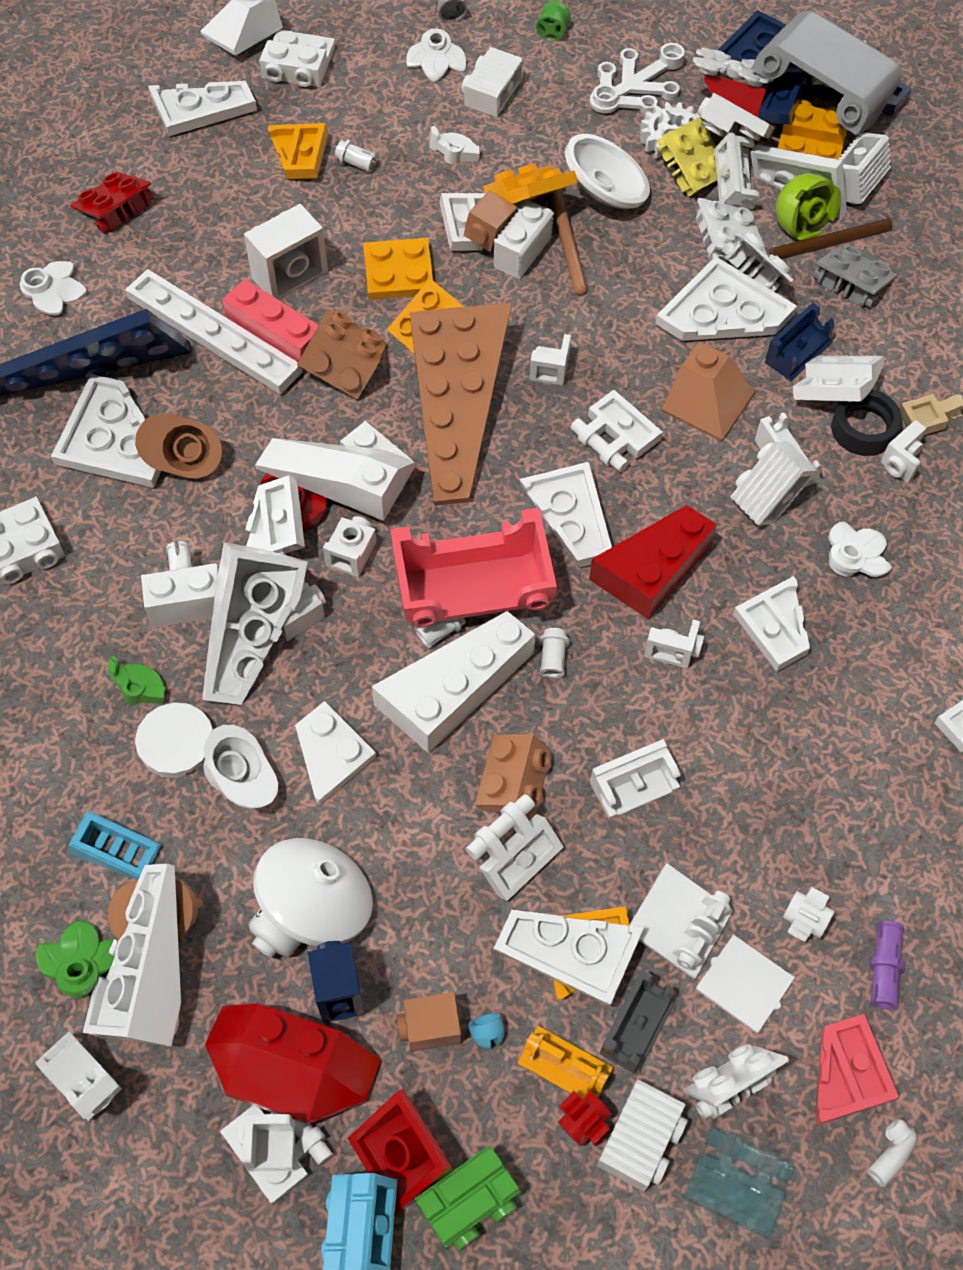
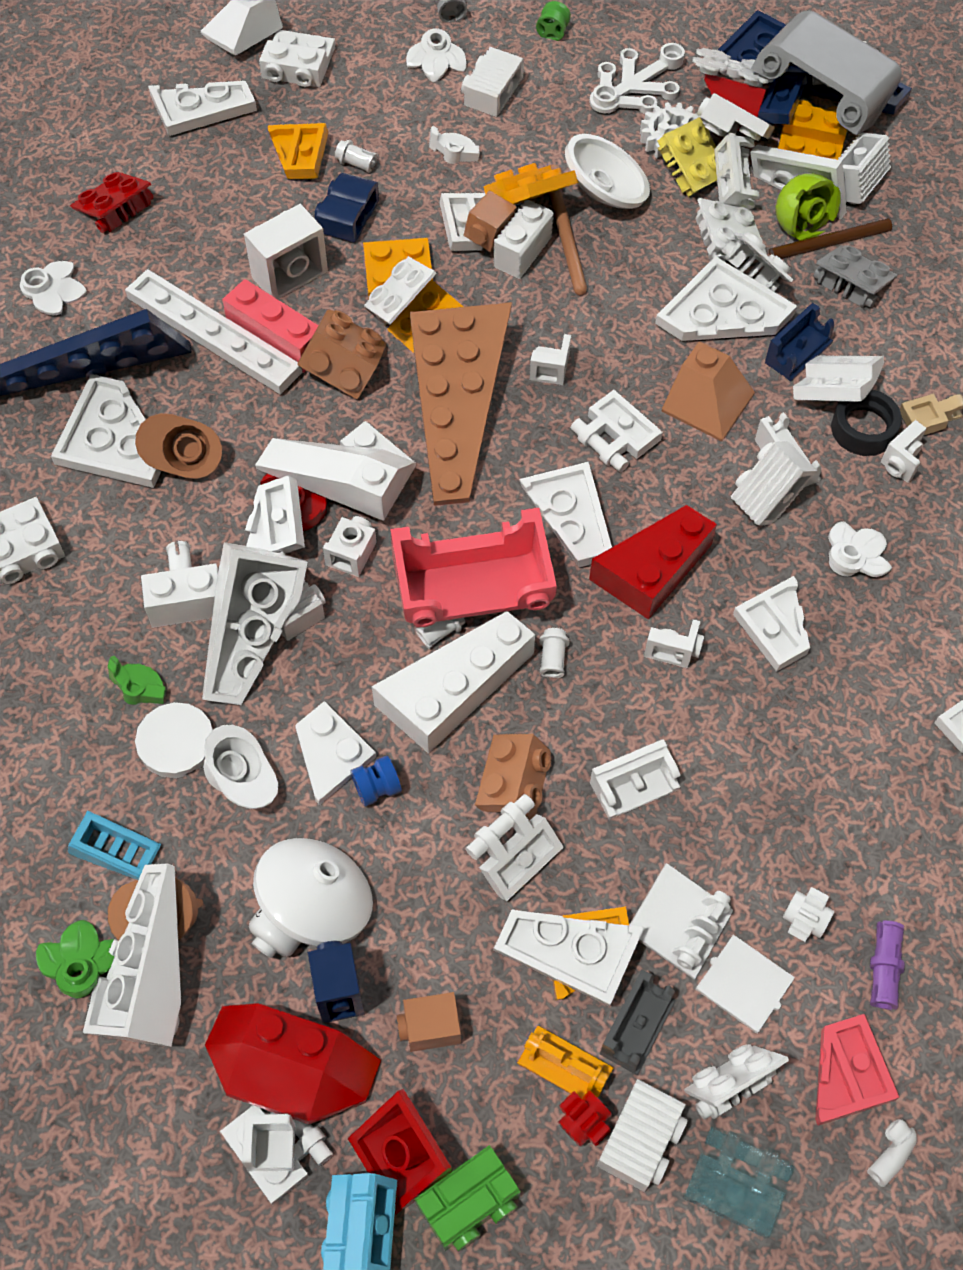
white brick [35,1032,122,1121] -> none
medium azure hinge [468,1013,504,1049] -> none
none -> dark blue brick [314,172,379,243]
none -> blue wheel [350,755,402,807]
none -> white hinge [364,256,436,325]

